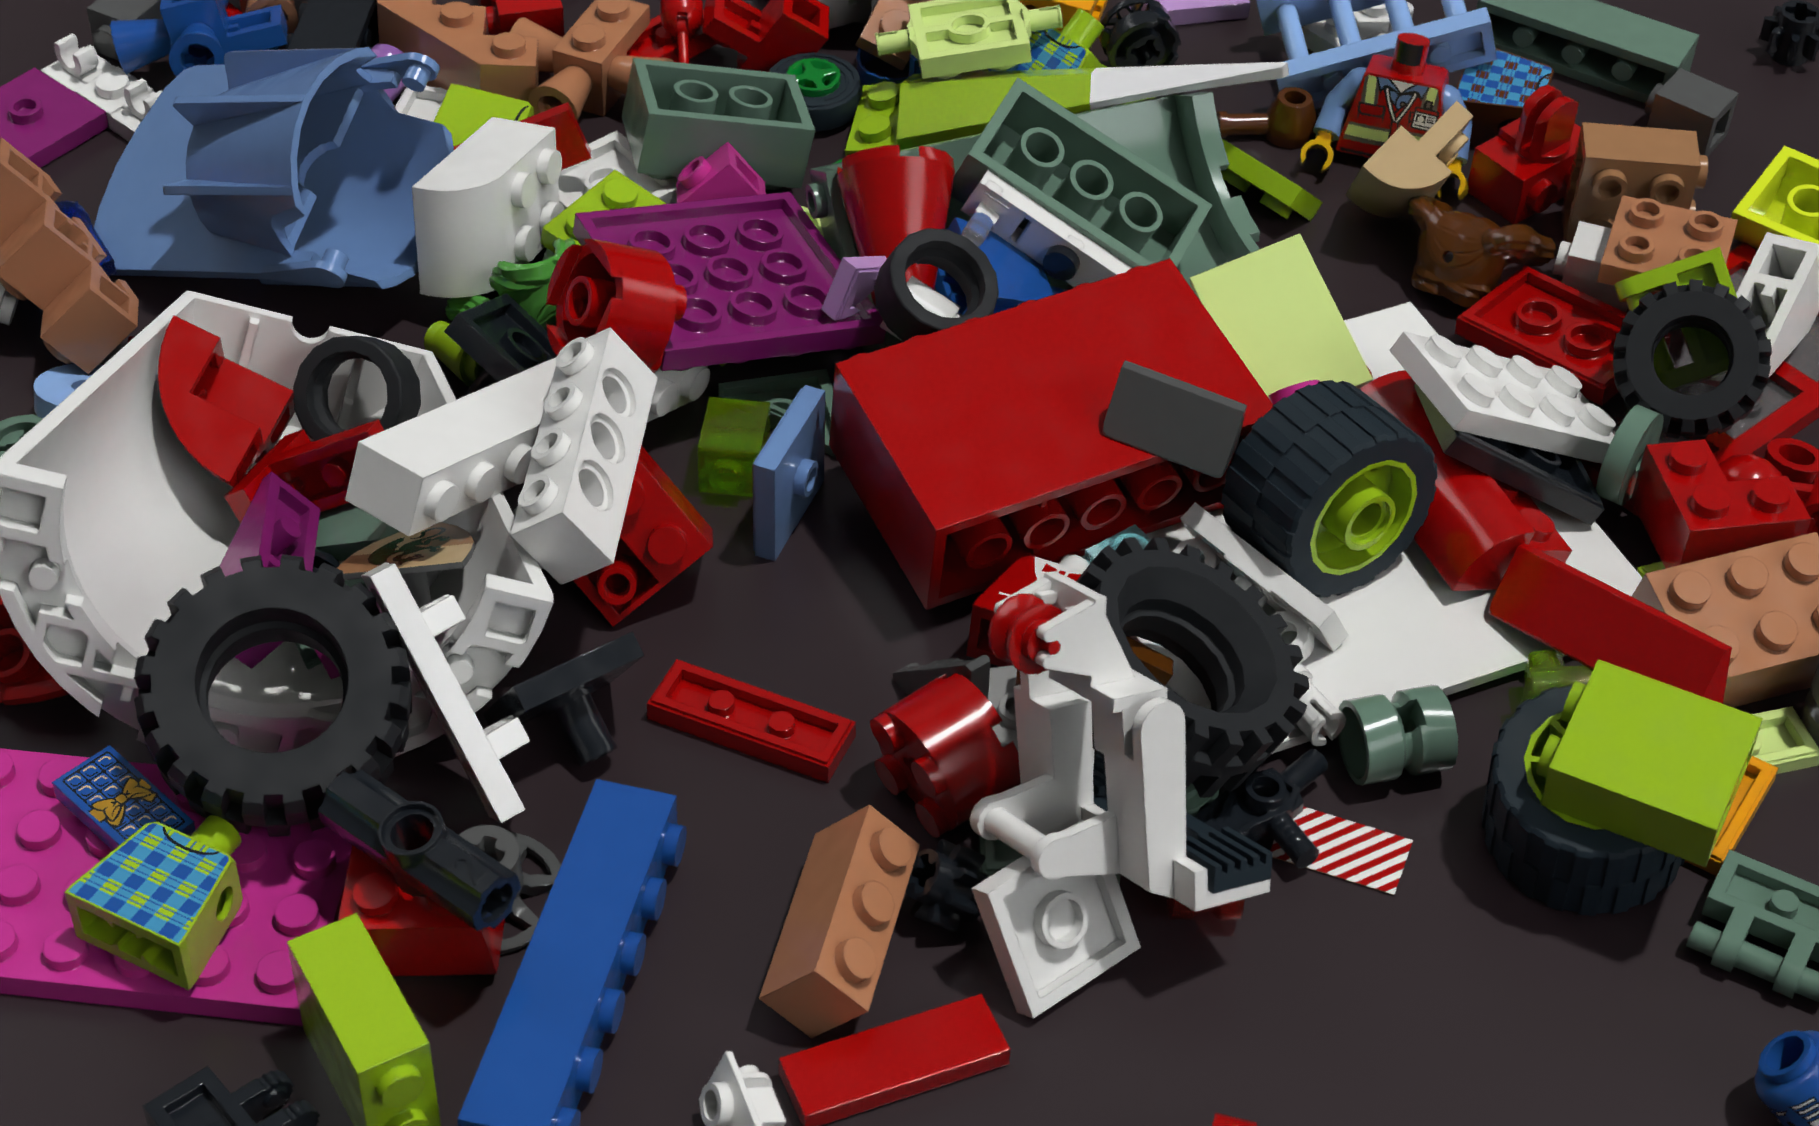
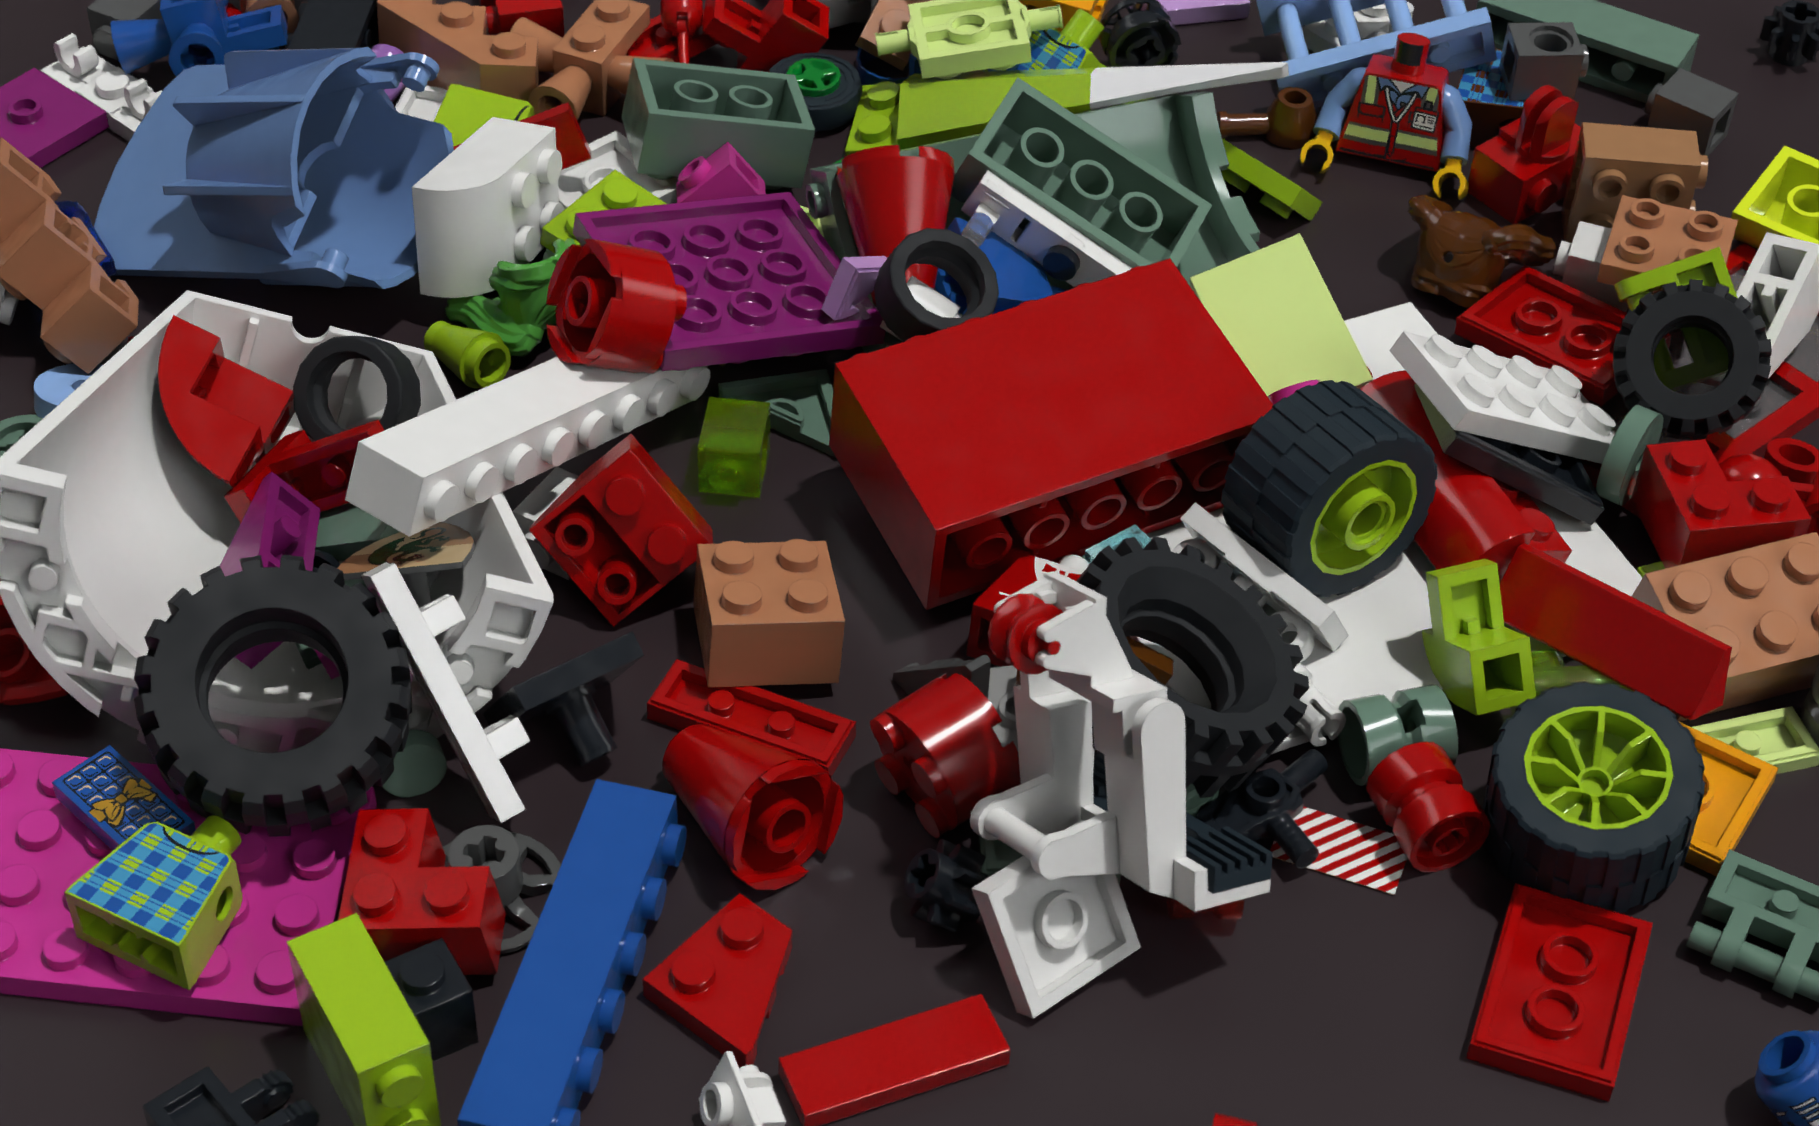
black piece [318,769,521,931] -> none
black tile [444,293,557,397] -> none
white brick [510,327,658,585] -> none
medium blue plate [752,385,825,561] -> none
nougat brick [759,804,920,1038] -> none
dark grey slope [1102,360,1247,478] -> none
tan brick [1345,101,1473,218] -> none
lime brick [1536,659,1763,867] -> none
none -> sand green tile [383,729,447,797]
none -> black brick [385,938,479,1062]
none -> red wing [643,893,793,1067]
none -> red cone [662,724,843,890]
none -> nougat brick [693,539,845,687]
none -> red wheel [1366,742,1491,872]
none -> lime brick [1422,559,1536,716]
none -> red tile [1466,883,1653,1102]
none -> dark grey brick [1499,22,1589,100]

